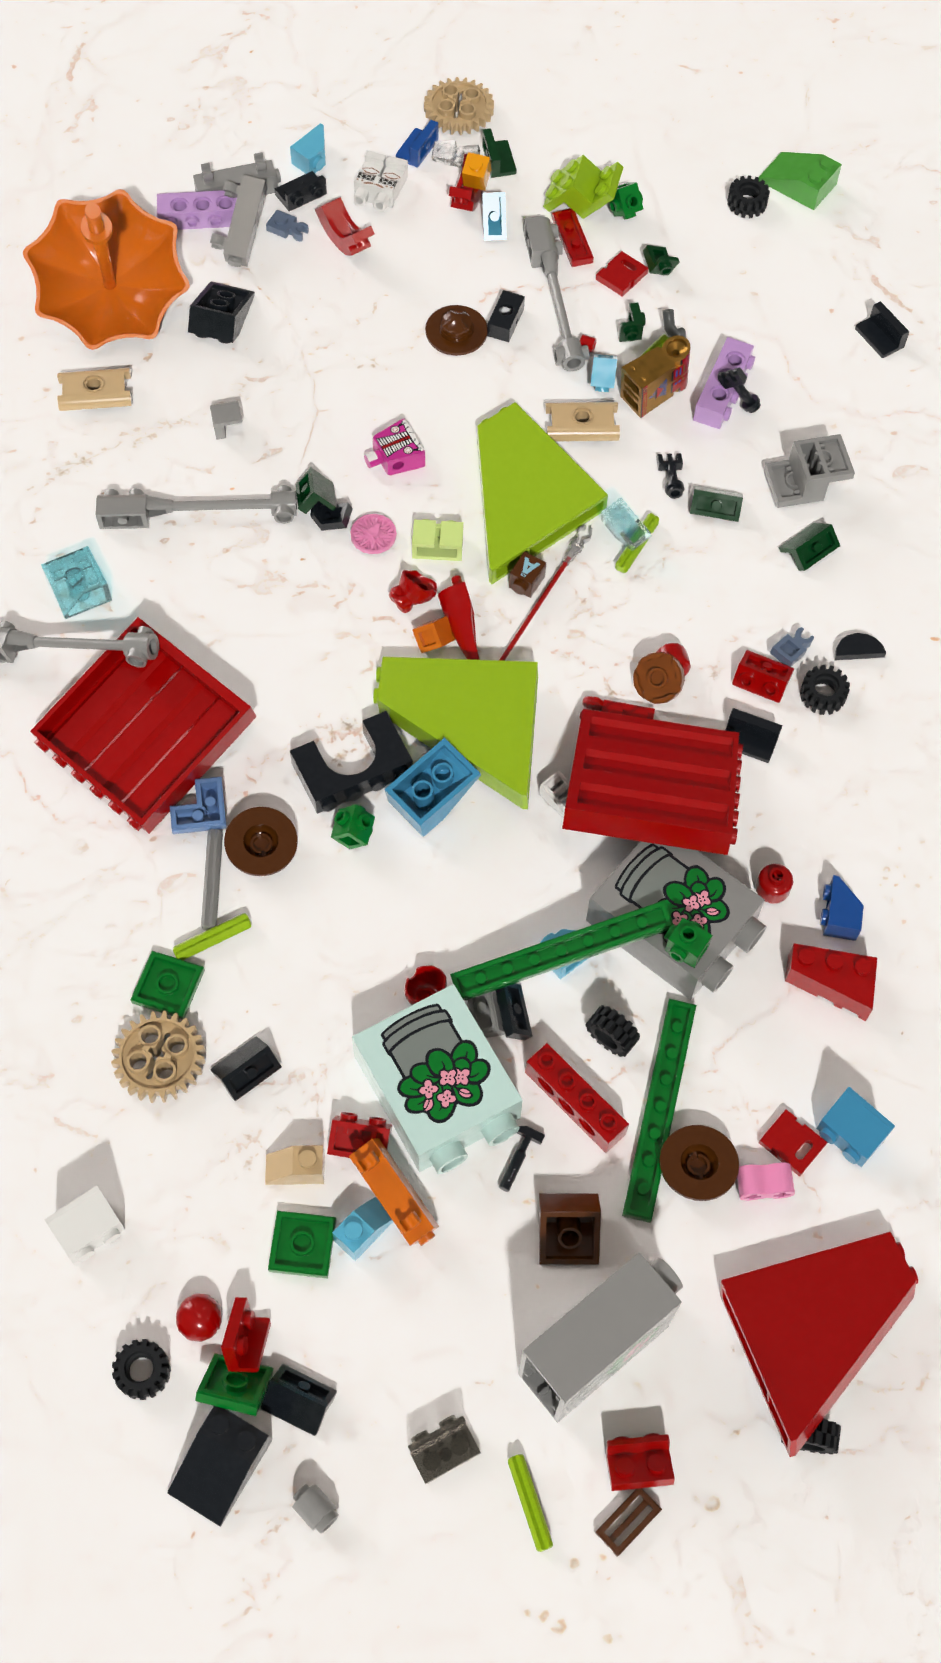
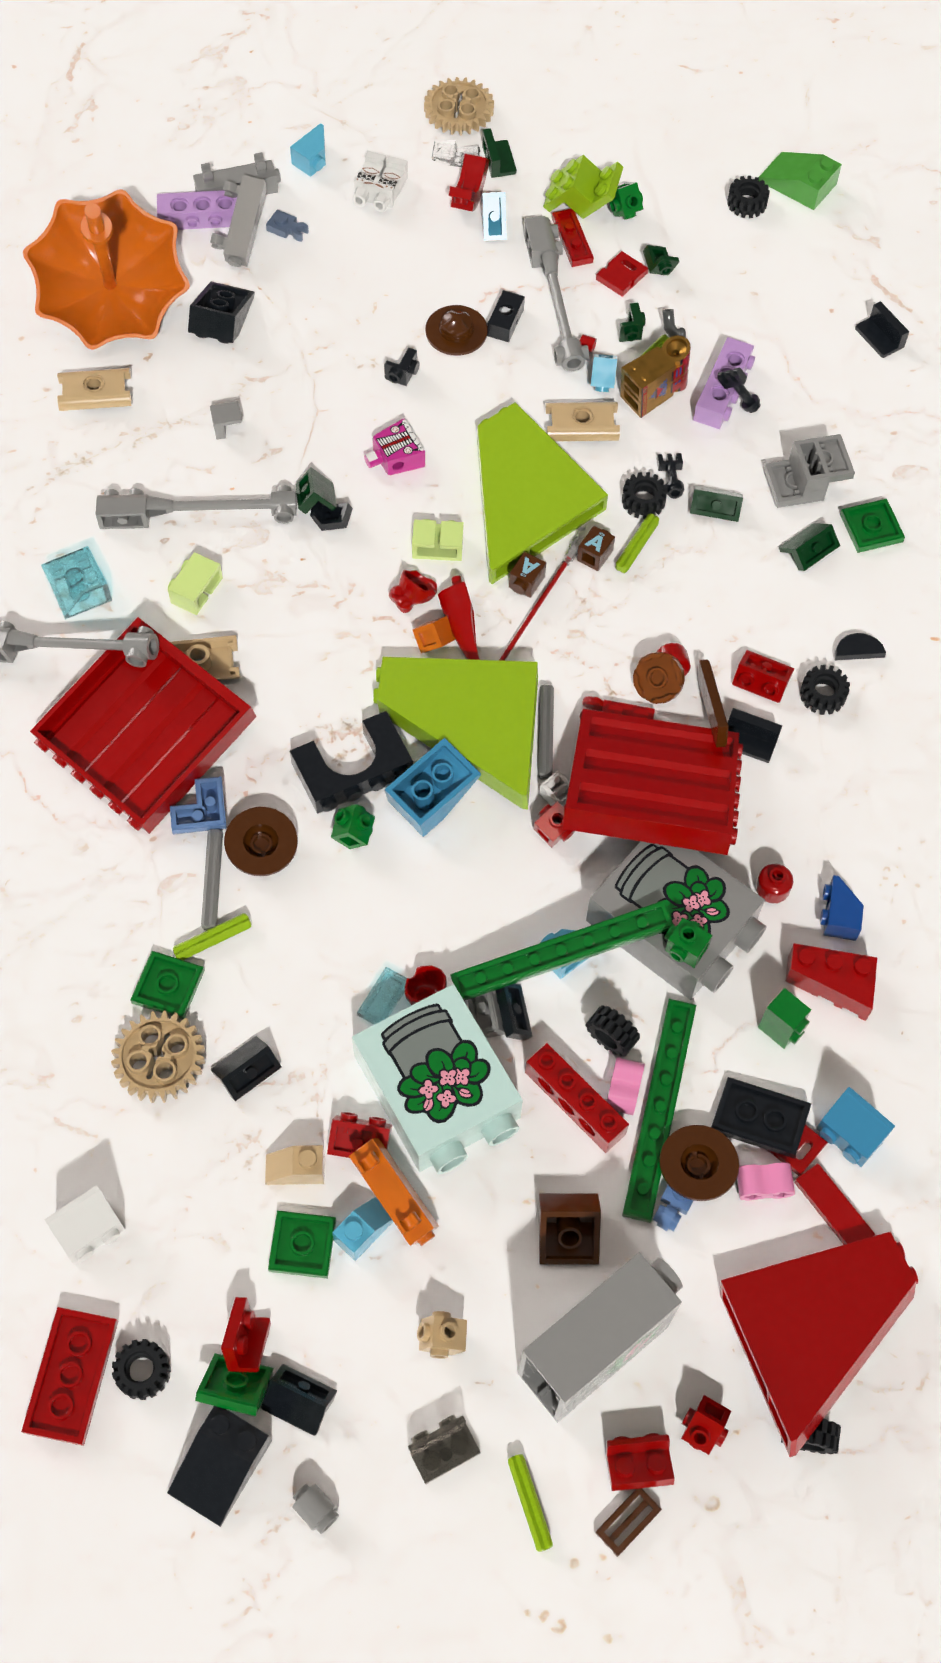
red hair [176,1293,222,1342] -> none
black bracket [274,171,327,212] -> none
arch [315,197,375,256] -> none
bright pink wheel [350,514,397,554] -> none
blue panel [396,120,439,168] -> none
light orange brick [462,152,491,191] -> none
black piece [498,1126,545,1192] -> none
clear light blue slope [601,497,652,551] -> none
sand blue plate [770,627,814,667] -> none
none -> red plate [21,1307,119,1446]
none -> yellowish green piece [167,552,223,615]
none -> tan piece [171,635,240,681]
none -> clear light blue tile [357,967,407,1025]
none -> black bracket [384,348,420,386]
none -> tan brick [417,1311,467,1359]
none -> brick [533,801,575,848]
none -> light grey axle [538,684,554,779]
none -> reddish brown brick [577,526,615,571]
none -> bright pink axle [607,1057,645,1116]
none -> black tyre [622,472,667,519]
none -> medium blue plate [653,1185,694,1232]
none -> red brick [681,1395,732,1455]
none -> reddish brown tile [698,659,729,747]
none -> black tile [711,1077,812,1159]
none -> green brick [758,988,812,1049]
none -> red tile [794,1163,875,1245]
none -> green tile [840,499,905,553]

